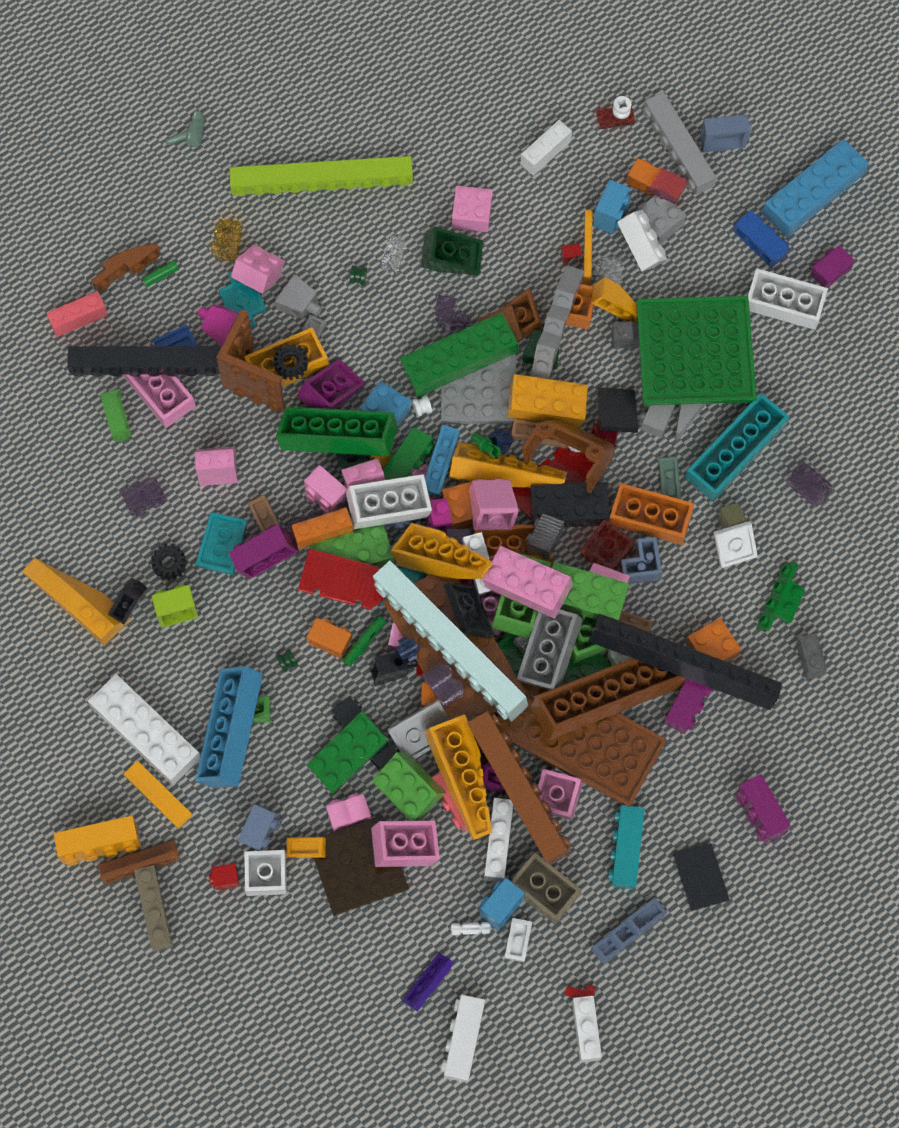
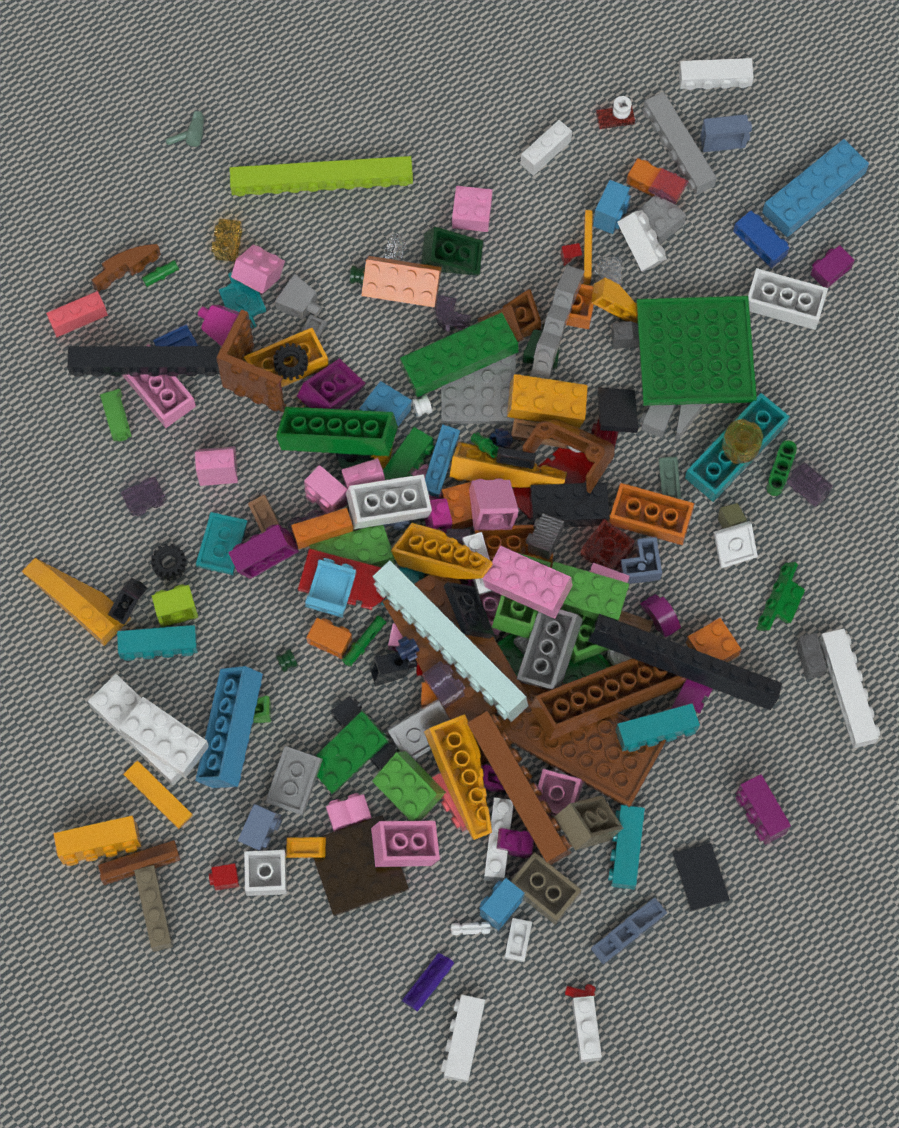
none -> teal brick [117,625,198,661]
none -> white brick [119,697,209,778]
none -> light grey plate [266,746,323,815]
none -> medium azure panel [305,558,356,618]
none -> brick [361,256,442,307]
none -> black tile [496,447,536,469]
none -> magenta brick [496,828,534,859]
none -> dark tan brick [554,795,624,850]
none -> teal brick [615,703,700,752]
none -> magenta brick [640,594,681,638]
none -> white brick [679,58,754,90]
none -> clear yellow brick [722,419,763,464]
none -> green beam [766,440,797,496]
none -> white brick [819,629,880,748]

